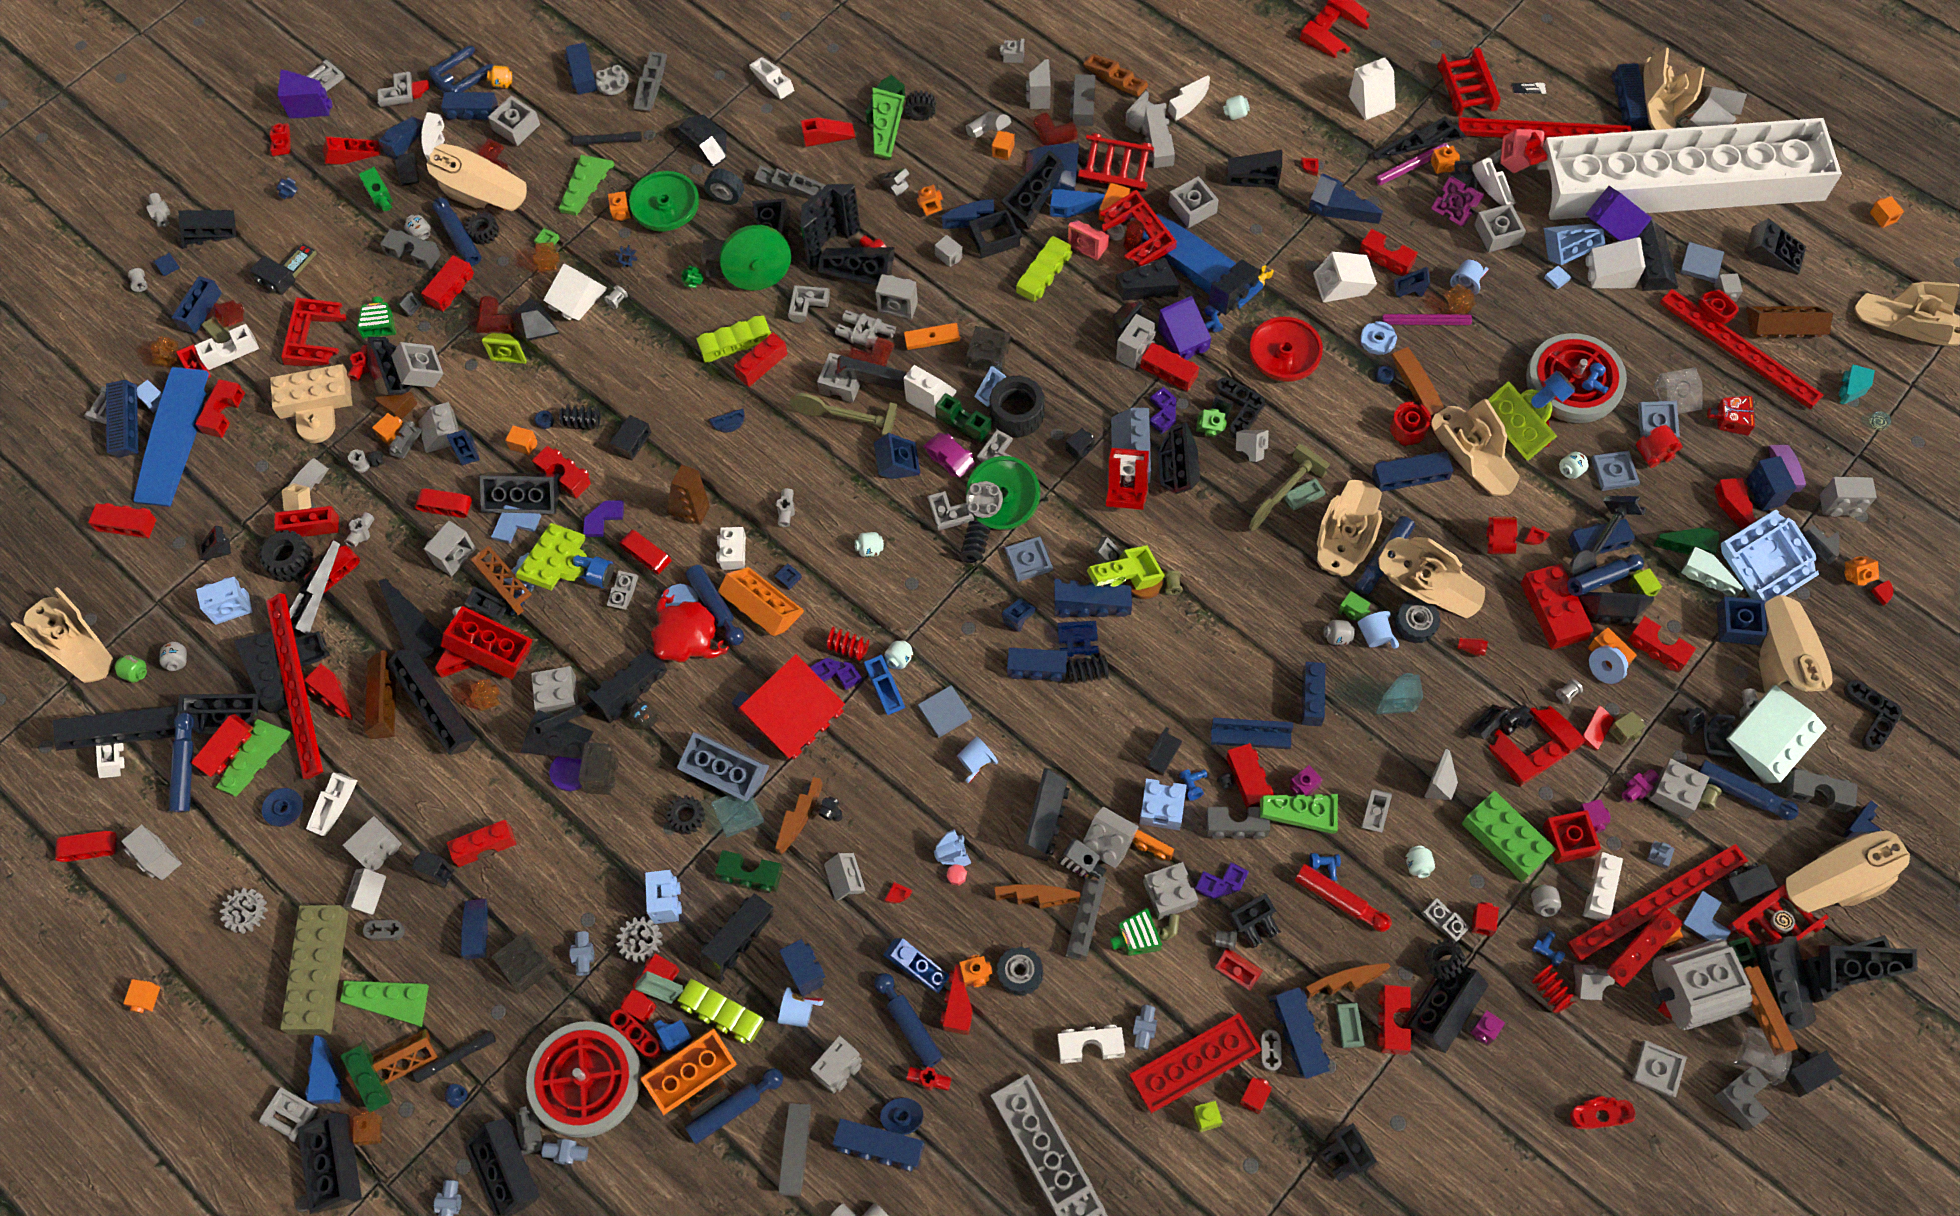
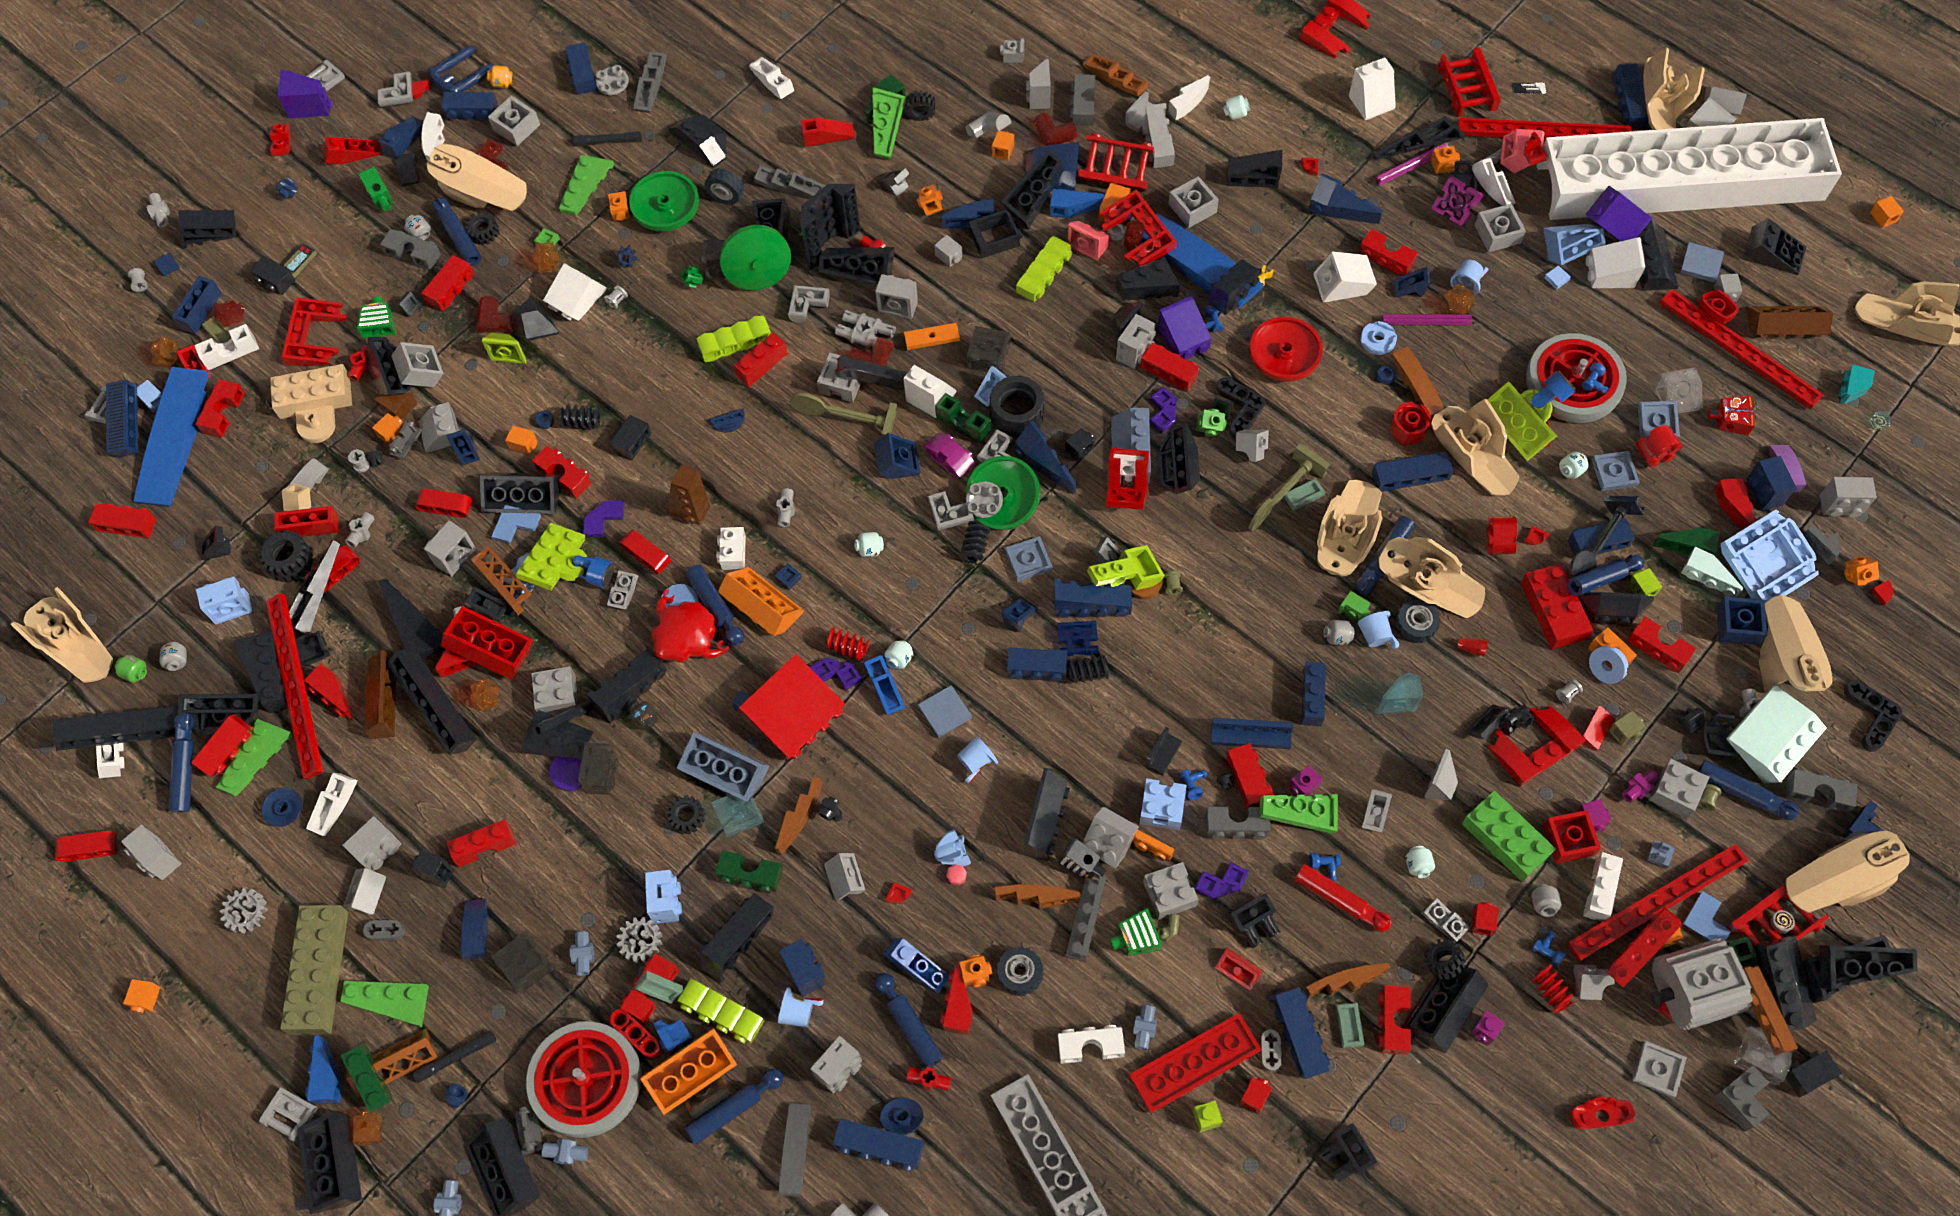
dark grey piece [1215,930,1237,951] -> none
black brick [1721,862,1777,904] -> none
none -> dark blue wedge [1014,421,1076,494]

